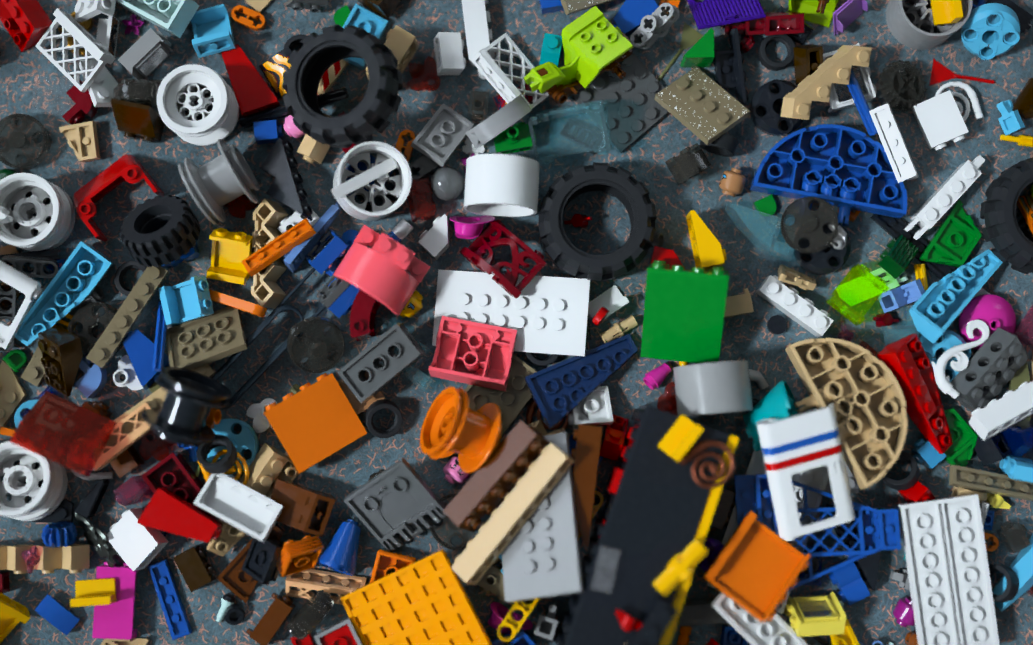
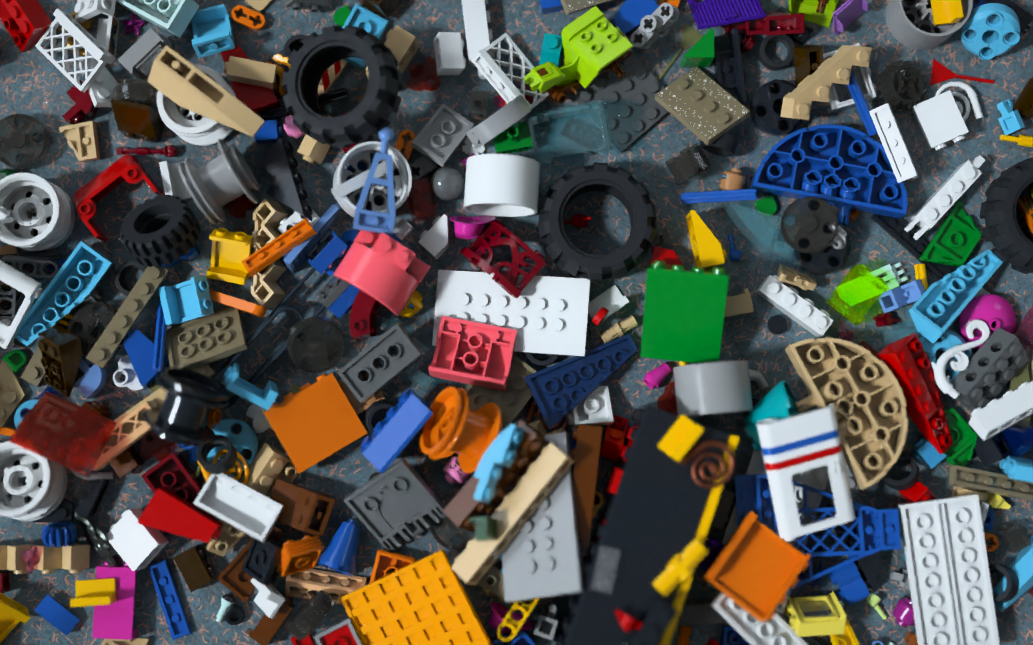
clear pink brick [114,476,152,506] -> none
dark green brick [878,235,919,279] -> none
none -> dark red piece [116,146,178,158]
none -> tan wedge [147,45,265,137]
none -> white panel [159,161,192,199]
none -> tan brick [224,56,277,89]
none -> medium azure panel [224,363,278,410]
none -> white panel [251,578,285,618]
none -> medium blue plate [353,127,395,235]
none -> slope [361,388,433,474]
none -> dark green panel [469,516,497,541]
none -> medium azure slope [473,424,524,504]
none -> blue axle [681,189,757,204]
none -> blue hand [728,234,741,261]
none -> yellowish green hand [866,593,887,620]

